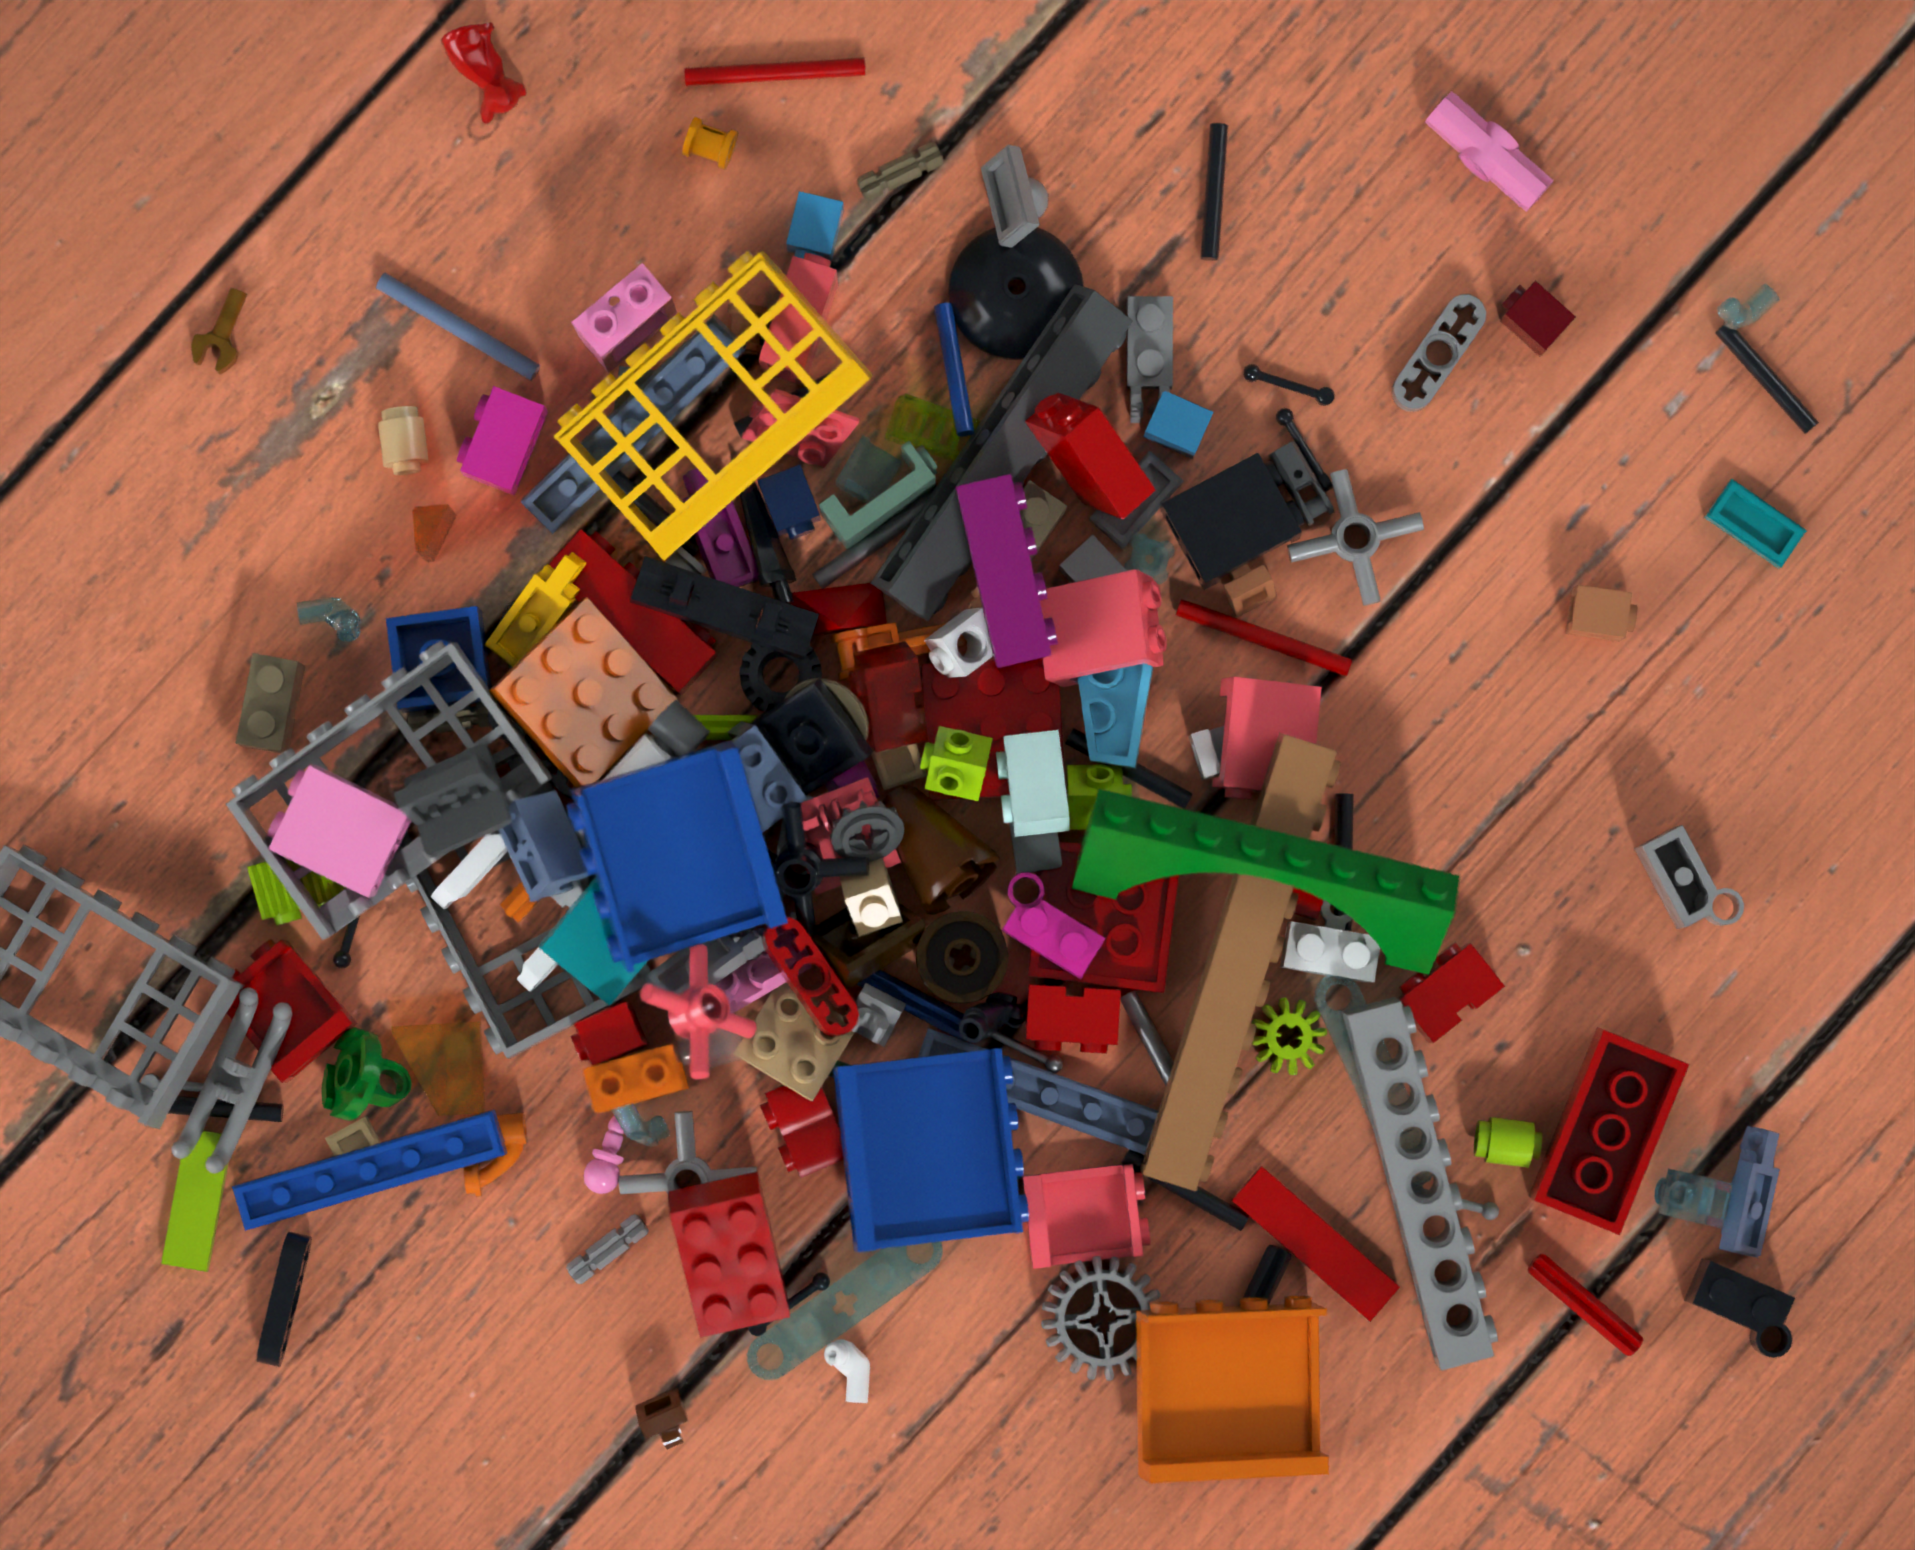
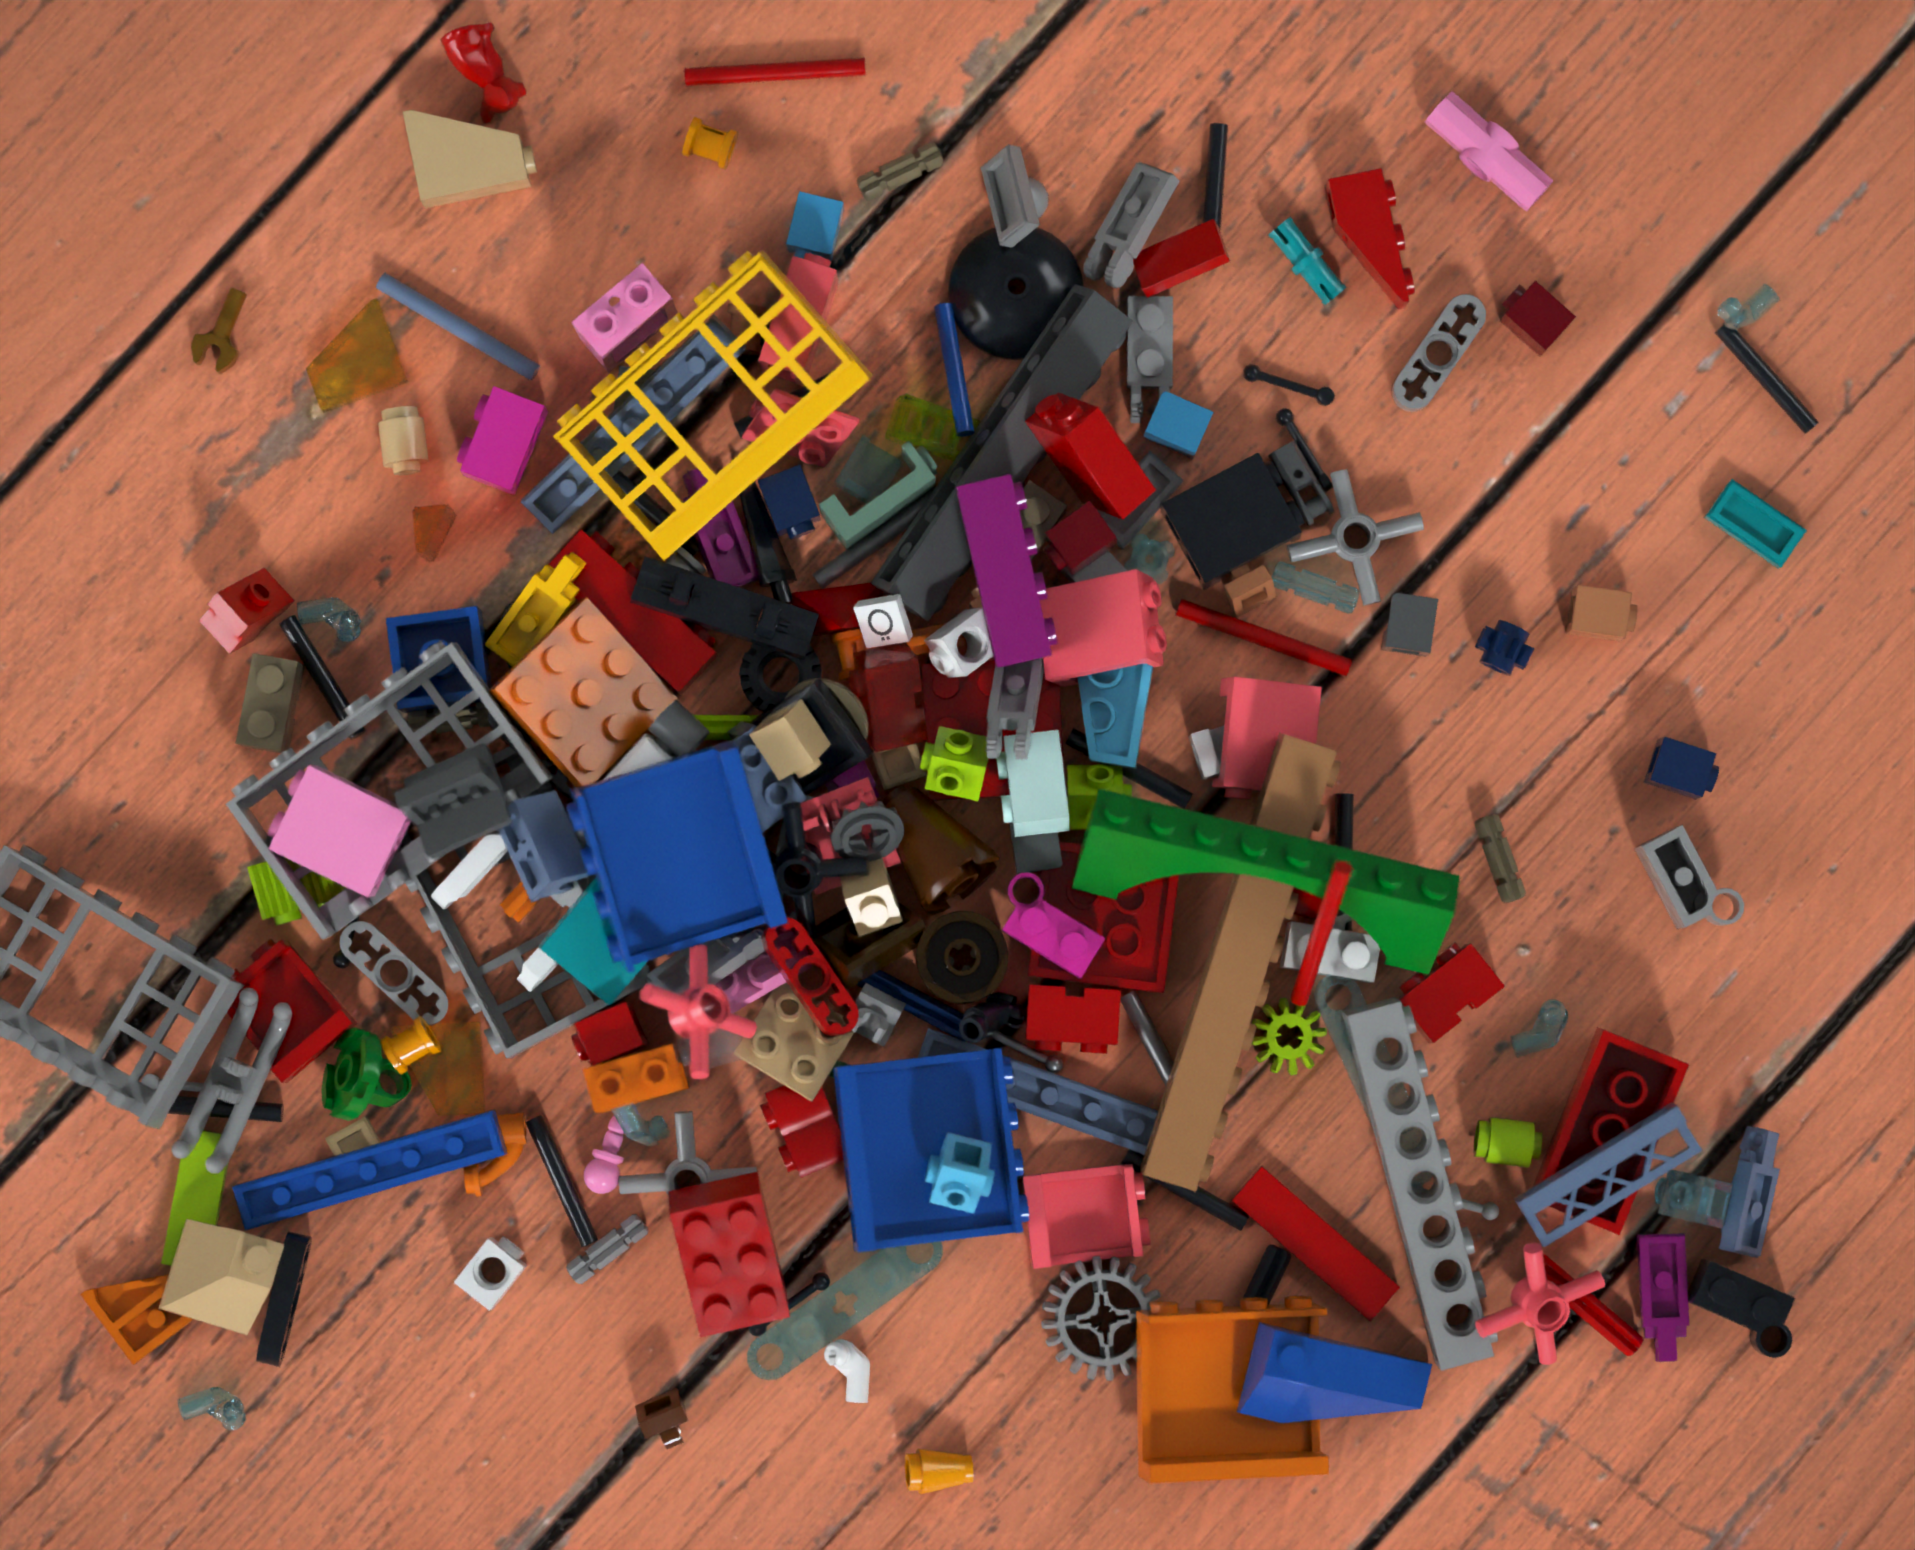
none -> orange wing [80,1274,194,1365]
none -> tan slope [158,1219,284,1335]
none -> clear light blue arm [177,1387,246,1430]
none -> red brick [199,568,295,654]
none -> black bar [279,615,366,740]
none -> clear yellow wing [306,298,408,413]
none -> light grey beam [340,921,448,1025]
none -> light orange bush [380,1016,441,1075]
none -> tan slope [403,110,537,208]
none -> white brick [454,1236,528,1311]
none -> black bar [525,1115,598,1247]
none -> tan brick [749,698,831,781]
none -> white tile [854,594,913,649]
none -> light orange cone [905,1449,974,1495]
none -> medium azure brick [925,1132,994,1213]
none -> light grey hinge [986,658,1044,760]
none -> dark red brick [1043,501,1117,576]
none -> light grey hinge [1083,162,1180,289]
none -> red tile [1133,218,1230,298]
none -> blue wedge [1237,1322,1432,1423]
none -> teal pin [1268,216,1347,306]
none -> clear light blue axle [1272,562,1359,614]
none -> red bar [1290,861,1352,1006]
none -> red slope [1325,168,1415,309]
none -> dark grey panel [1381,593,1438,657]
none -> dark blue gear [1475,620,1534,676]
none -> dark tan axle [1475,814,1526,903]
none -> coral bar [1475,1243,1605,1365]
none -> clear light blue arm [1510,999,1568,1058]
none -> sand blue fence [1514,1102,1702,1247]
none -> magenta hinge [1637,1233,1689,1362]
none -> dark blue brick [1644,737,1719,799]

